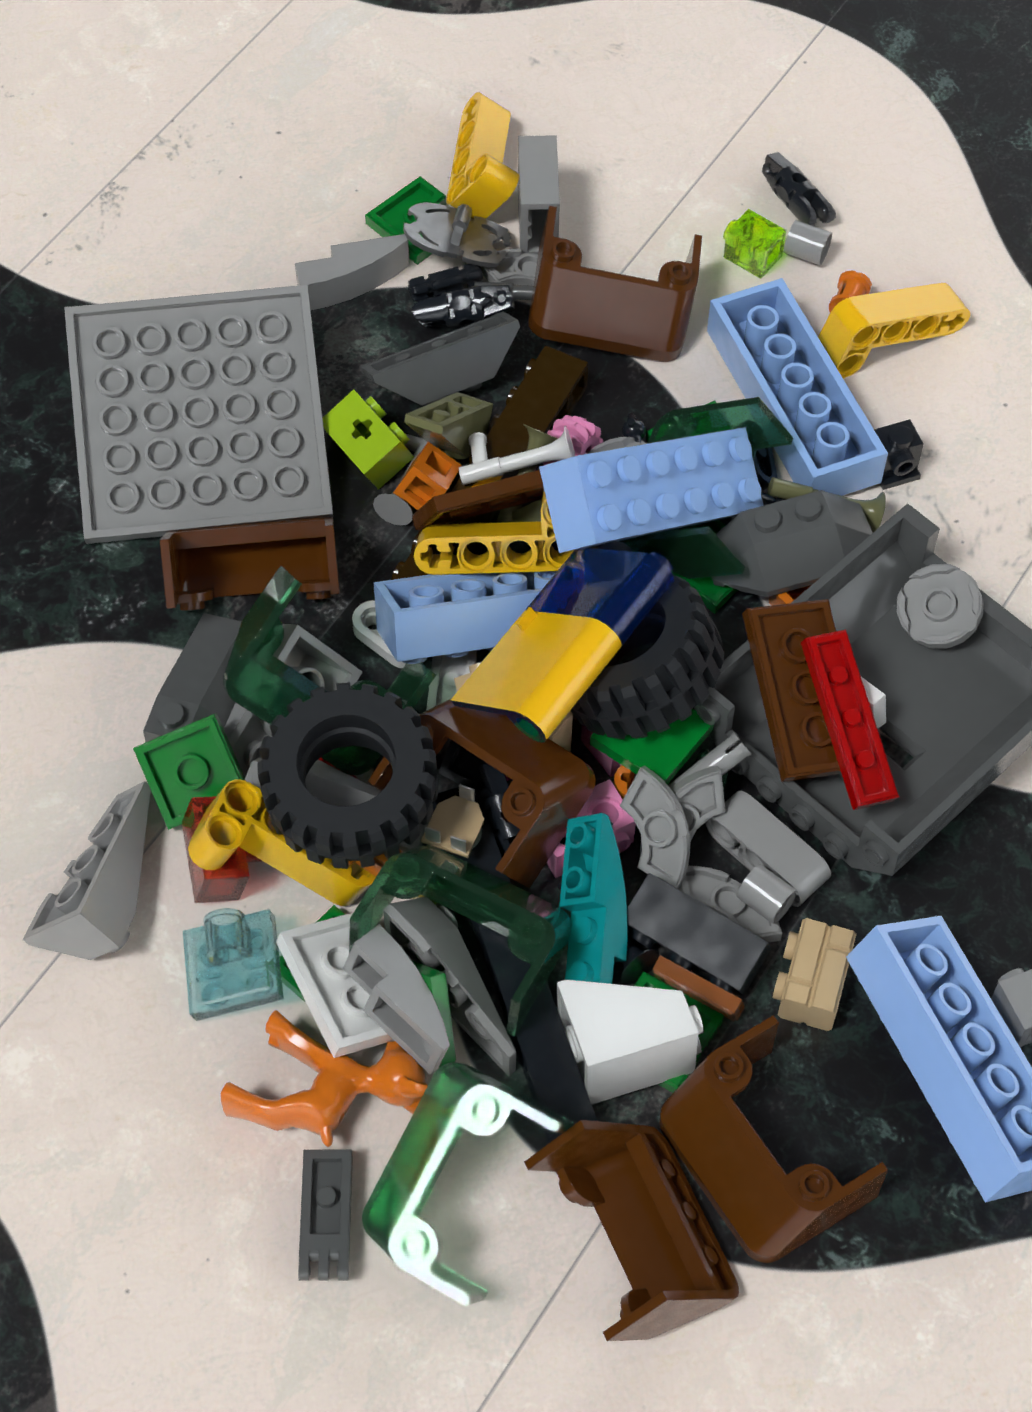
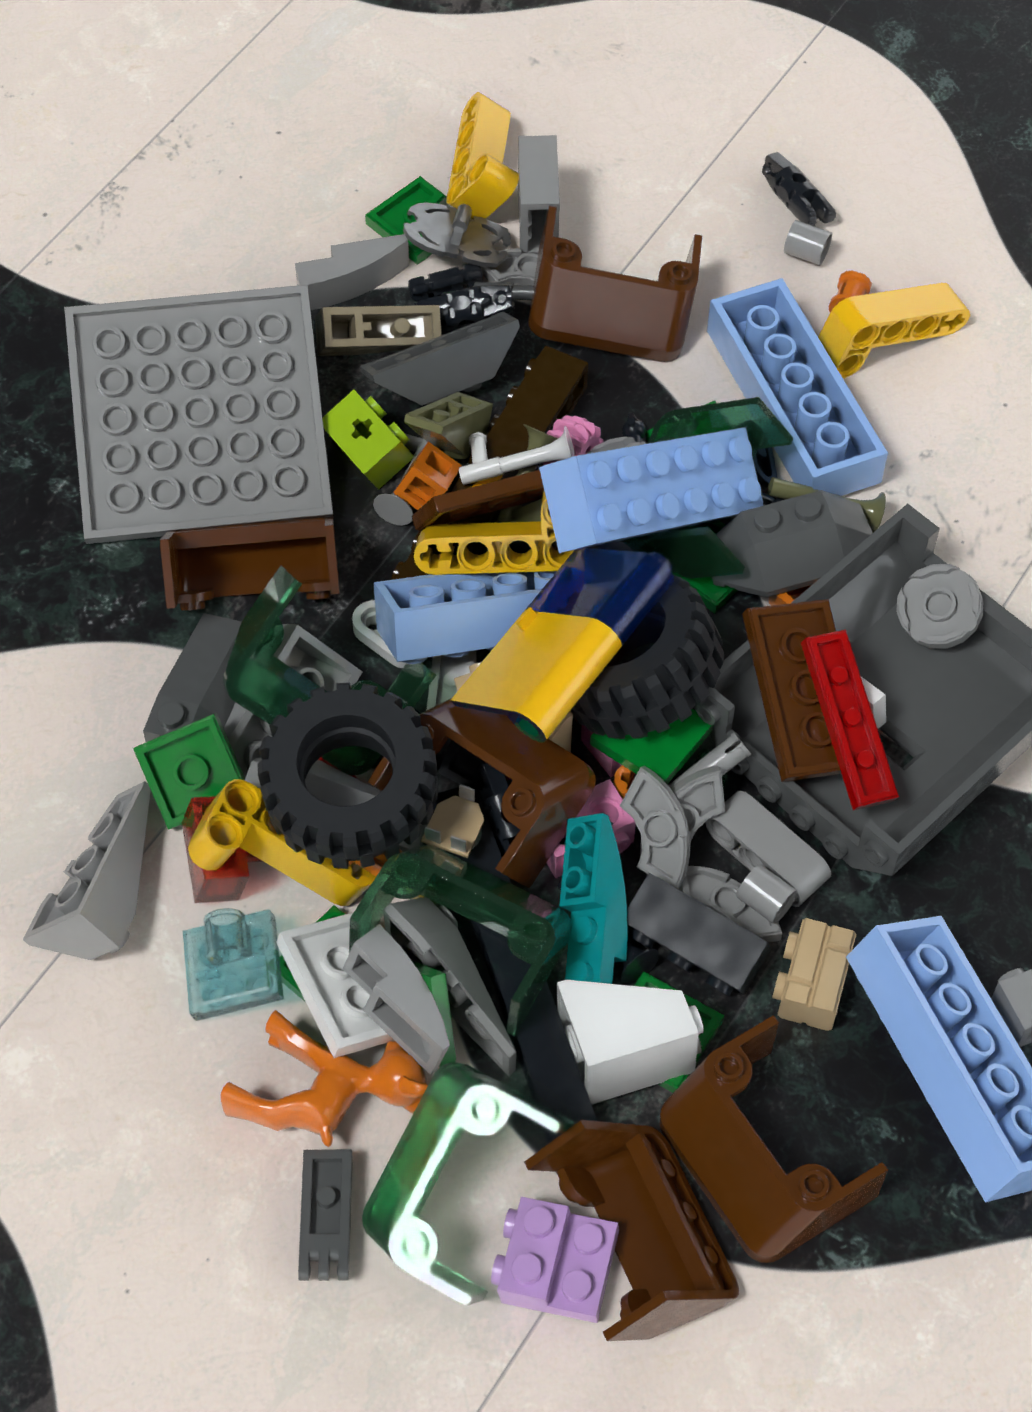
dark orange tile [652,955,745,1022] -> none
clear neon green brick [723,209,786,279] -> none
black brick [874,419,924,490] -> none
none -> dark tan slope [315,305,442,356]
none -> lavender plate [491,1197,619,1323]

